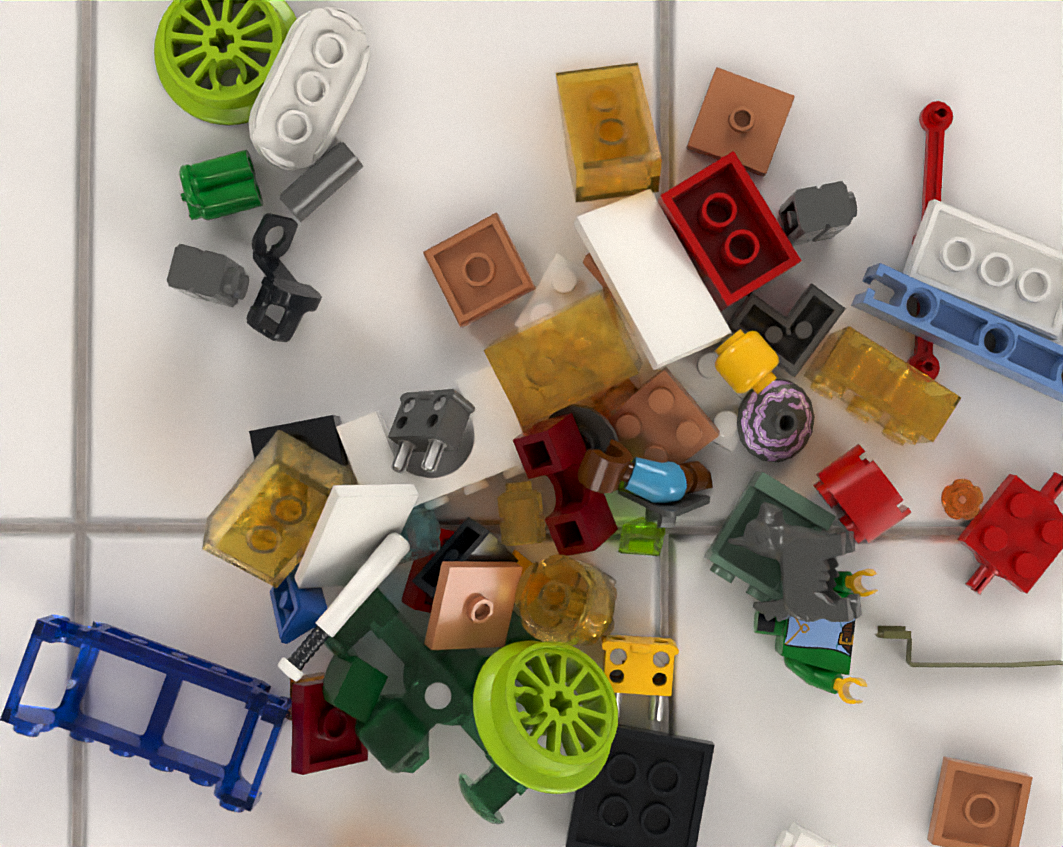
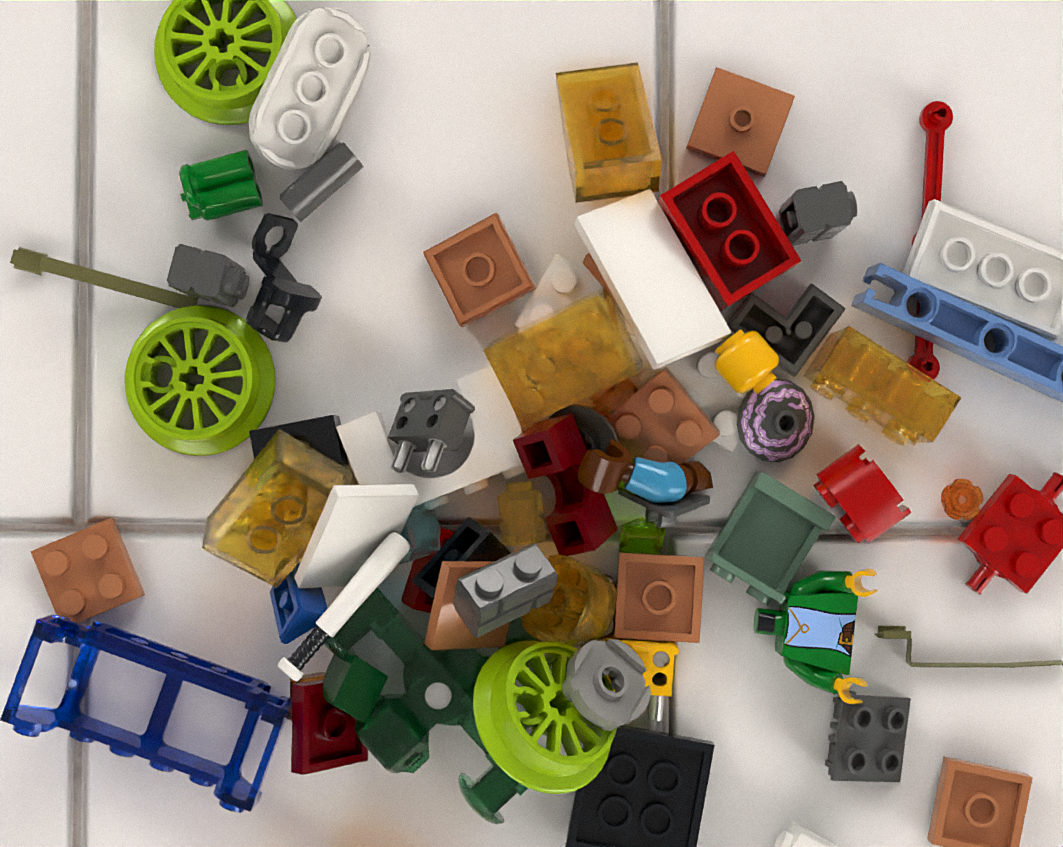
dark grey animal [728,502,862,622] -> none
none -> olive piece [10,247,198,308]
none -> nougat plate [30,518,145,630]
none -> lime piece [124,305,276,456]
none -> dark grey brick [453,543,558,638]
none -> light grey plate [562,639,651,731]
none -> nougat plate [613,552,704,643]
none -> dark grey hinge [825,690,911,782]

